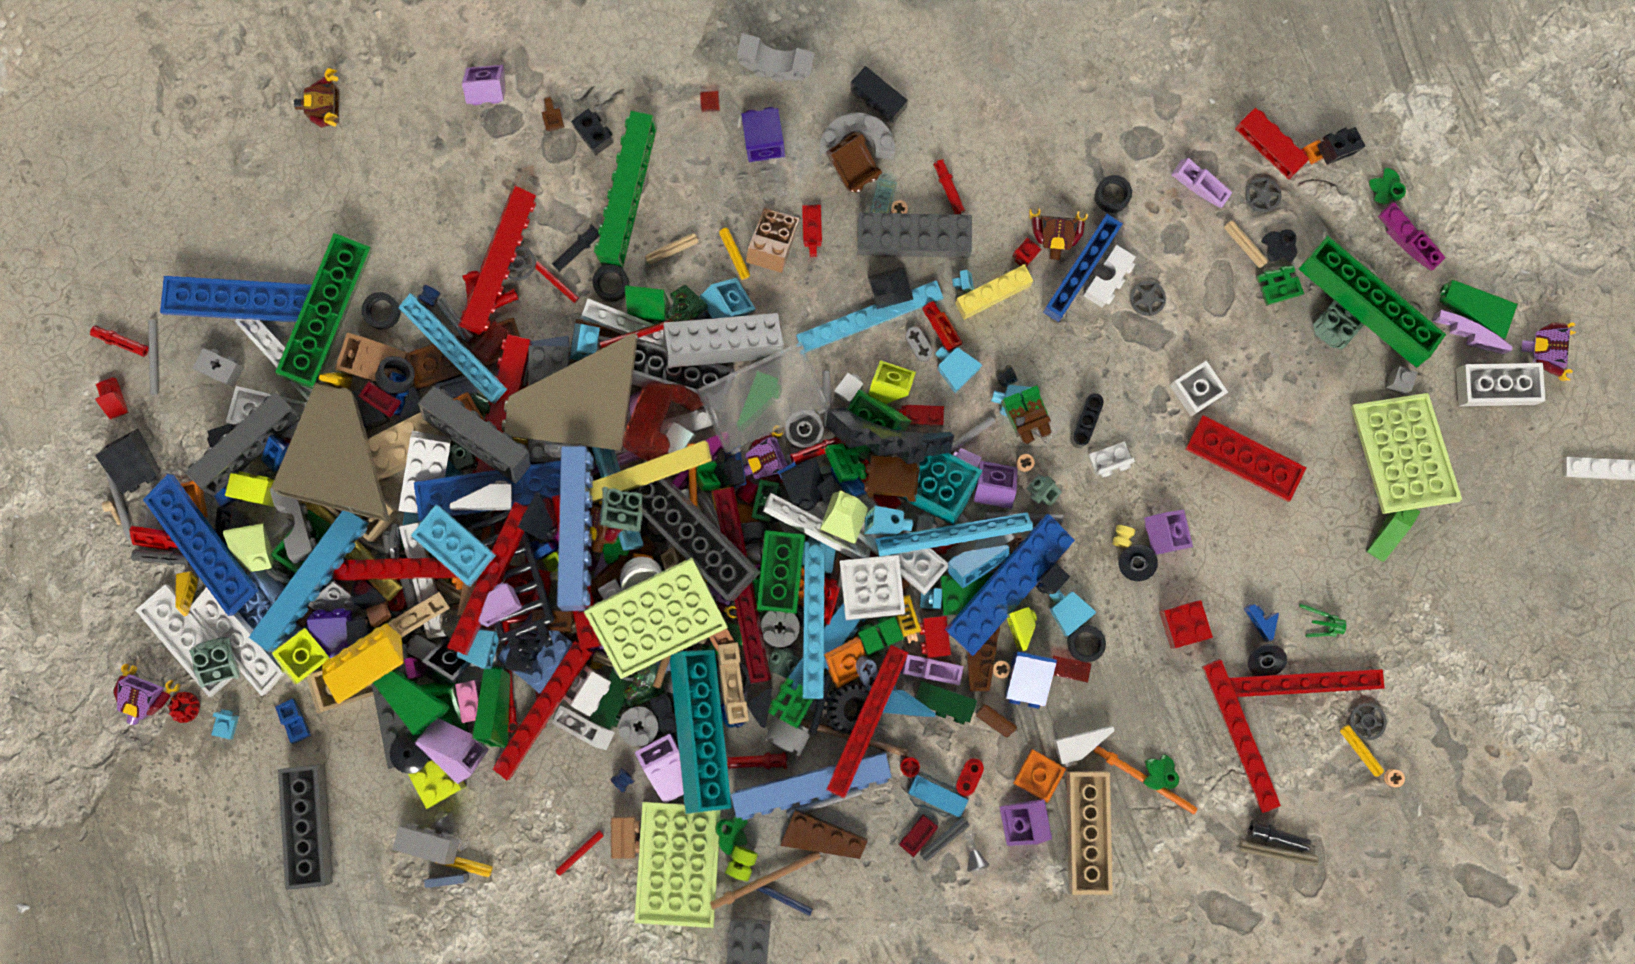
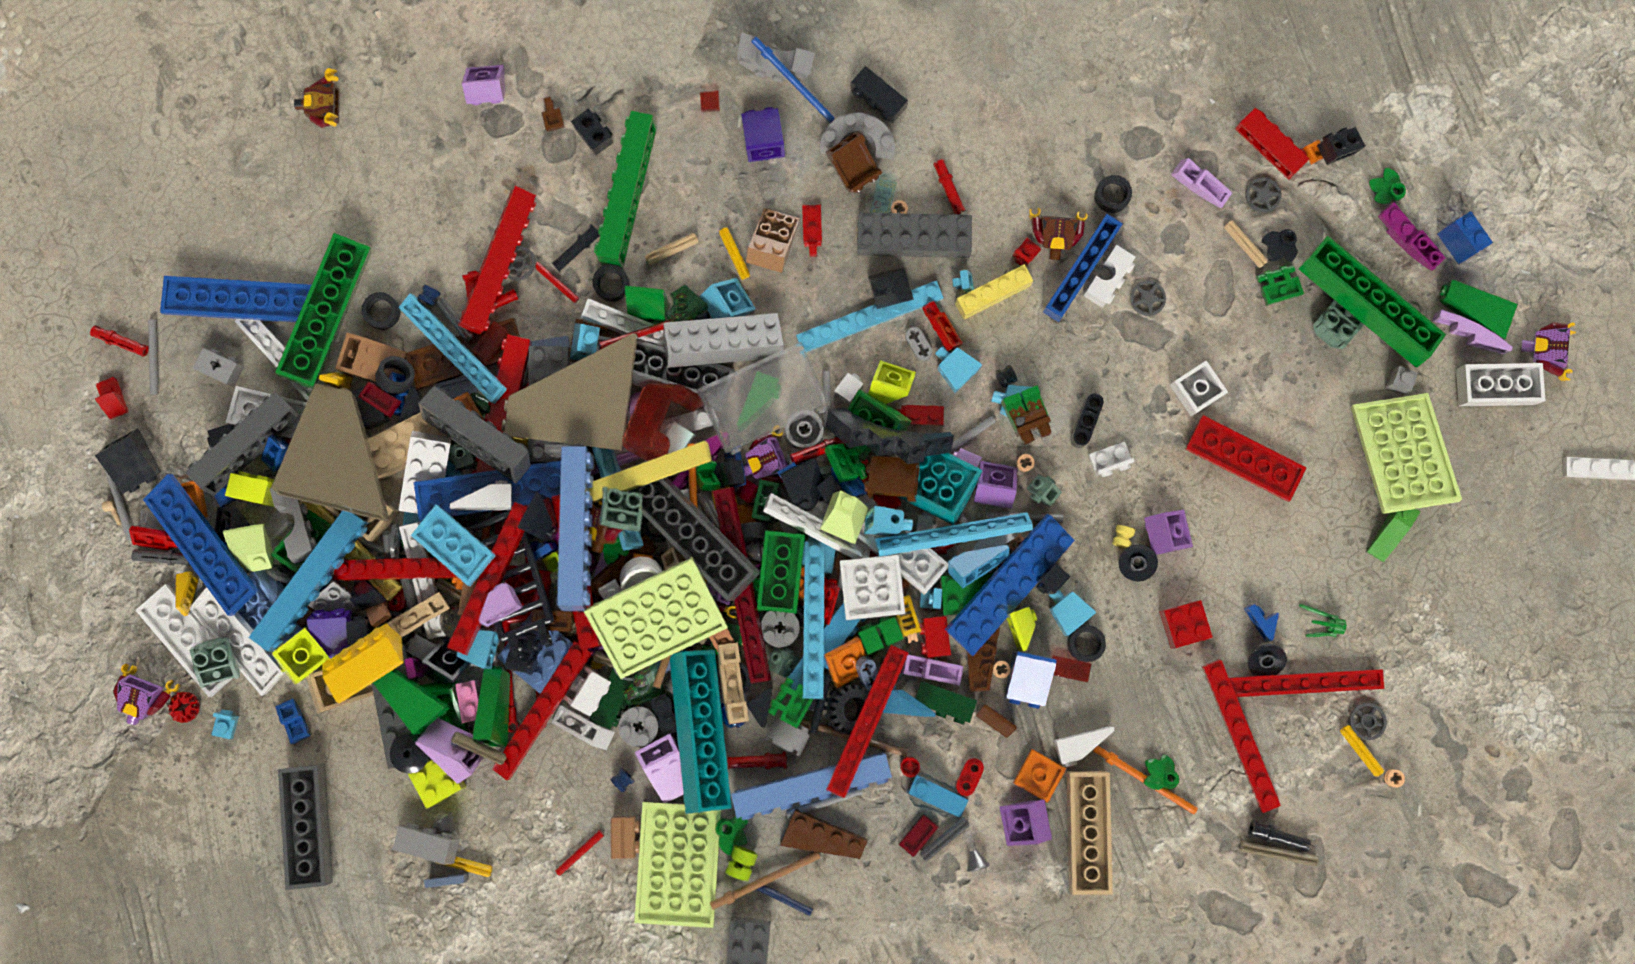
none -> dark tan axle [451,732,506,765]
none -> blue bar [751,36,835,123]
none -> blue slope [1437,211,1493,265]

